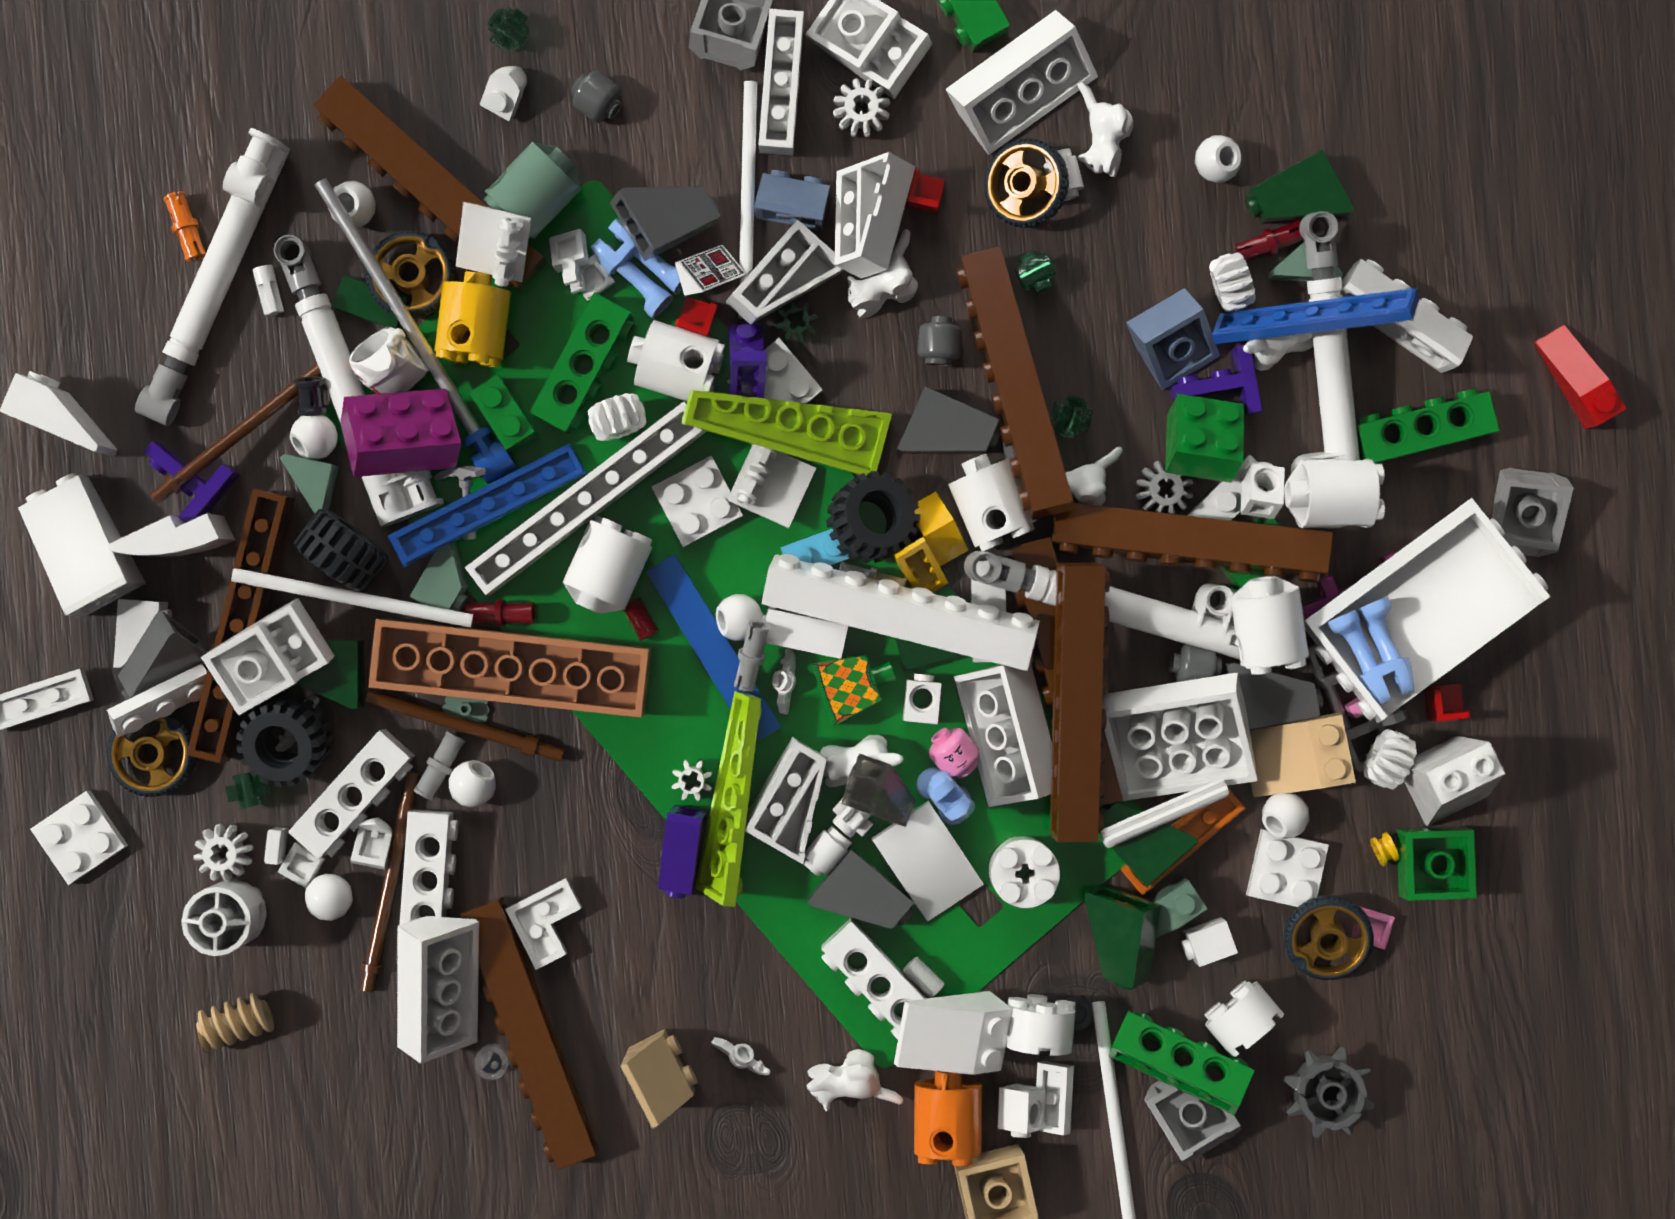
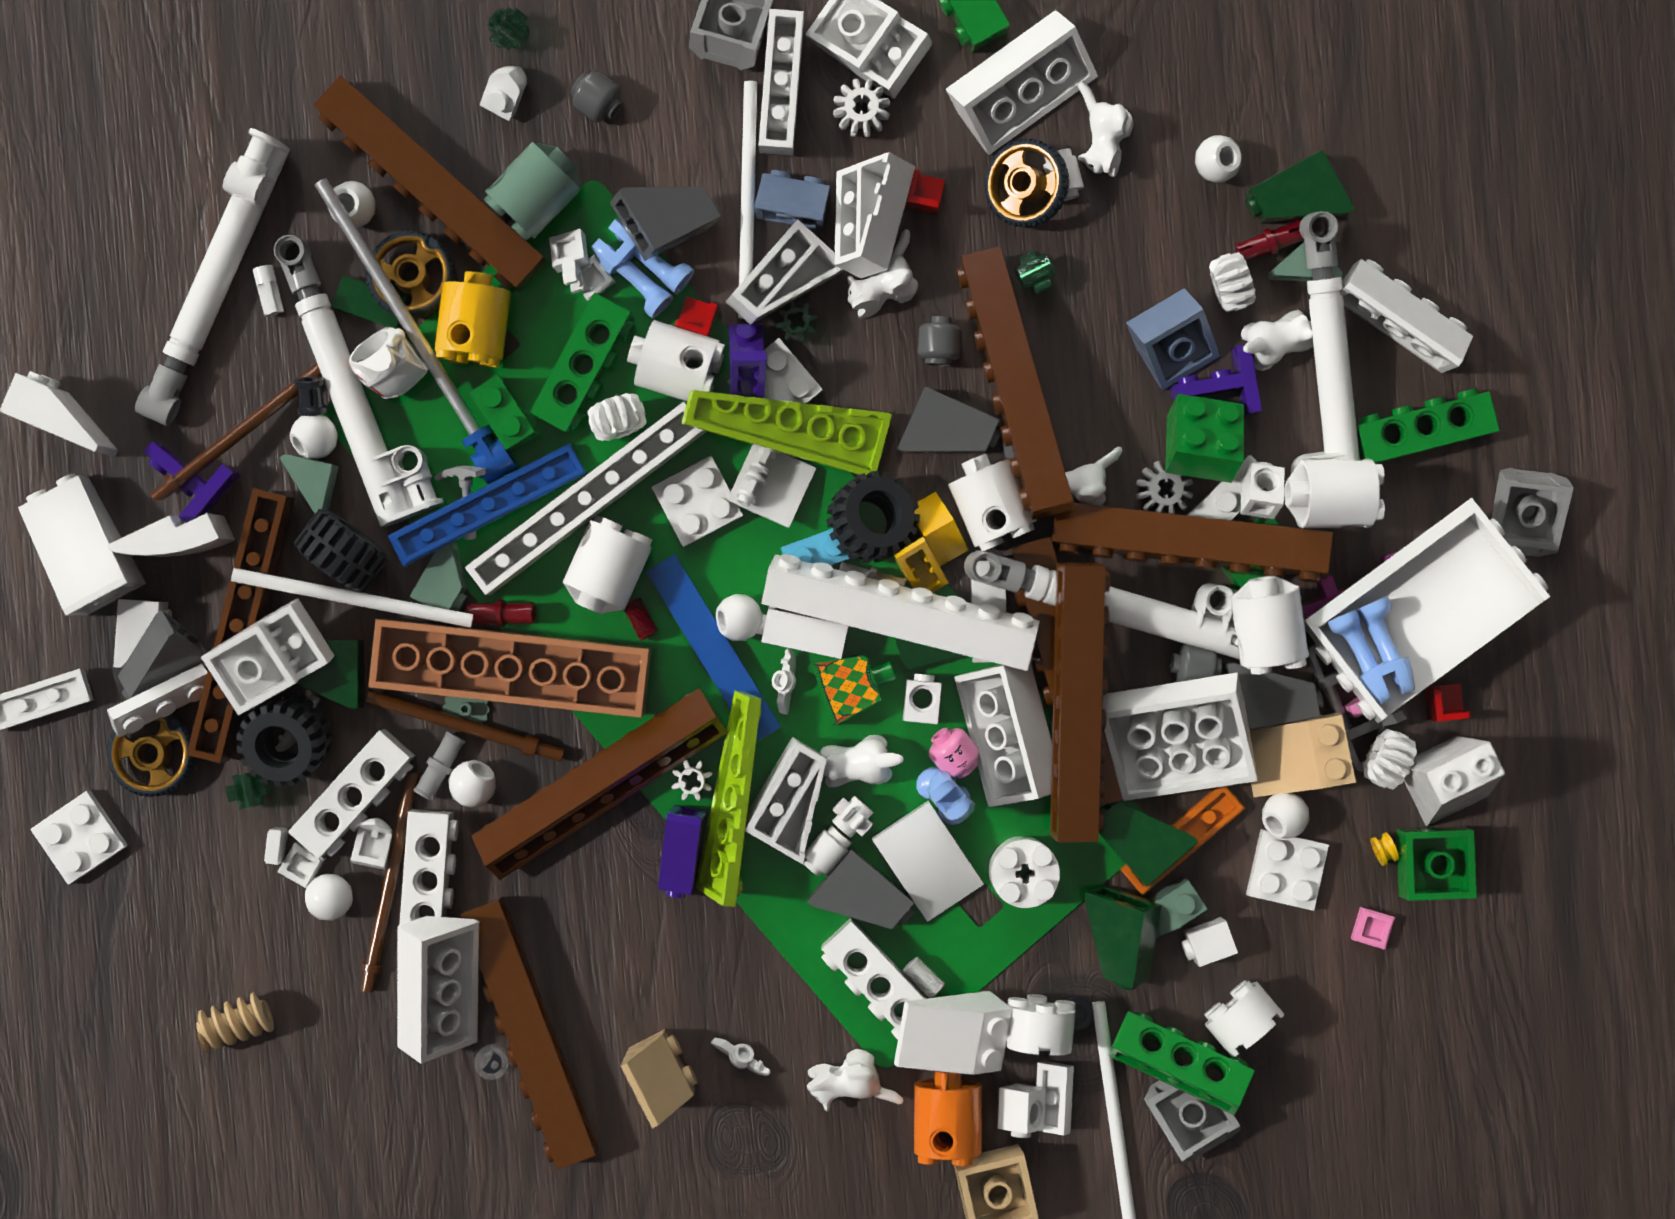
orange pin [163,191,206,263] -> none
white cylinder [181,879,267,956] -> none
white gear [193,823,253,882] -> none
magenta brick [340,389,461,477] -> none
white hinge [456,202,531,286] -> none
white plate [505,877,582,970] -> none
slope [675,245,745,296] -> none
light grey pin [733,620,770,692] -> none
clear smoke slope [841,753,916,827] -> none
clear green gear [1050,395,1093,438] -> none
white axle [1100,779,1229,848] -> none
blue tile [1212,288,1420,344] -> none
dark grey brick [1283,1047,1375,1138] -> none
pearl gold wheel [1284,895,1374,981] -> none
slope [1533,325,1627,429] -> none
none -> reddish brown brick [471,688,728,880]

